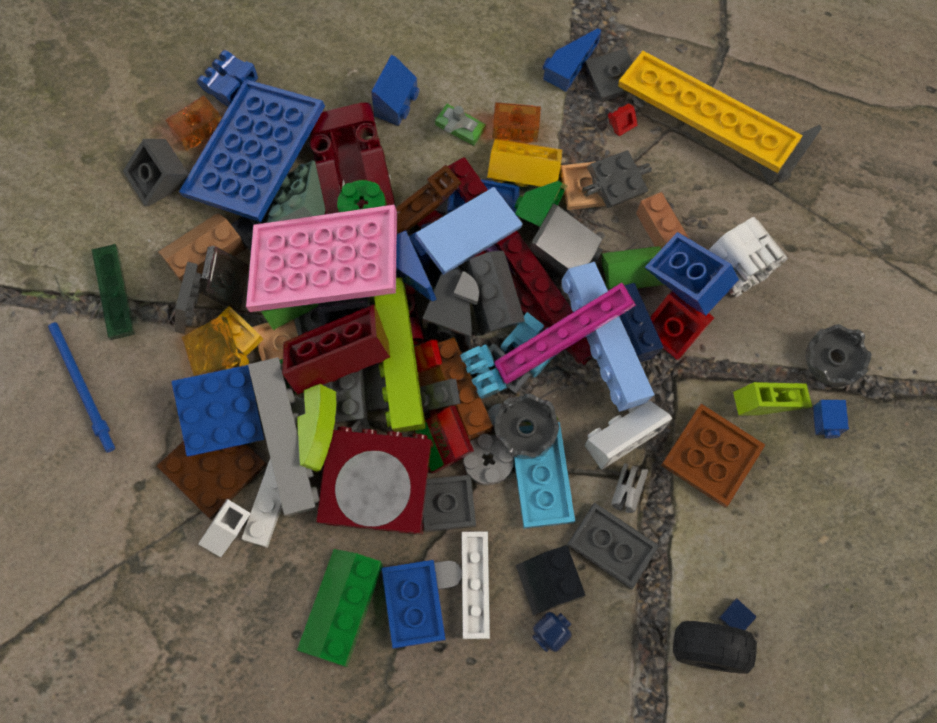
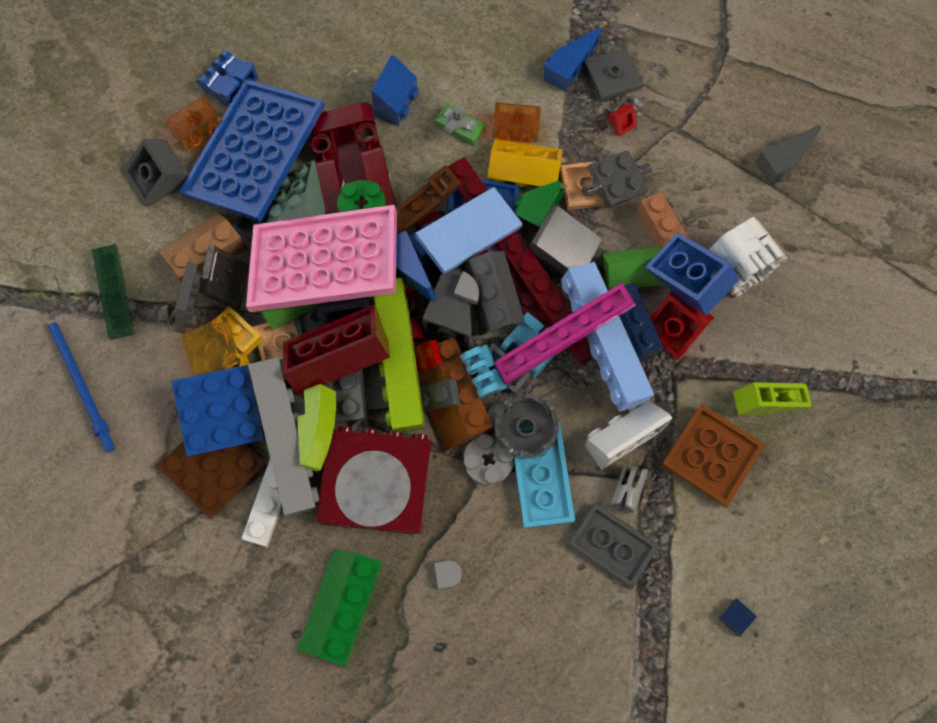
white slope [198,499,251,557] -> none
blue plate [382,560,446,649] -> none
tile [414,406,474,474] -> none
dark grey plate [423,475,476,532] -> none
white plate [462,532,490,639] -> none
black slope [516,545,586,616] -> none
dark blue head [532,612,572,652] -> none
yellow plate [618,51,803,173] -> none
black tyre [673,621,757,674] -> none
dark grey plate [806,324,872,387] -> none
blue brick [813,400,849,439] -> none

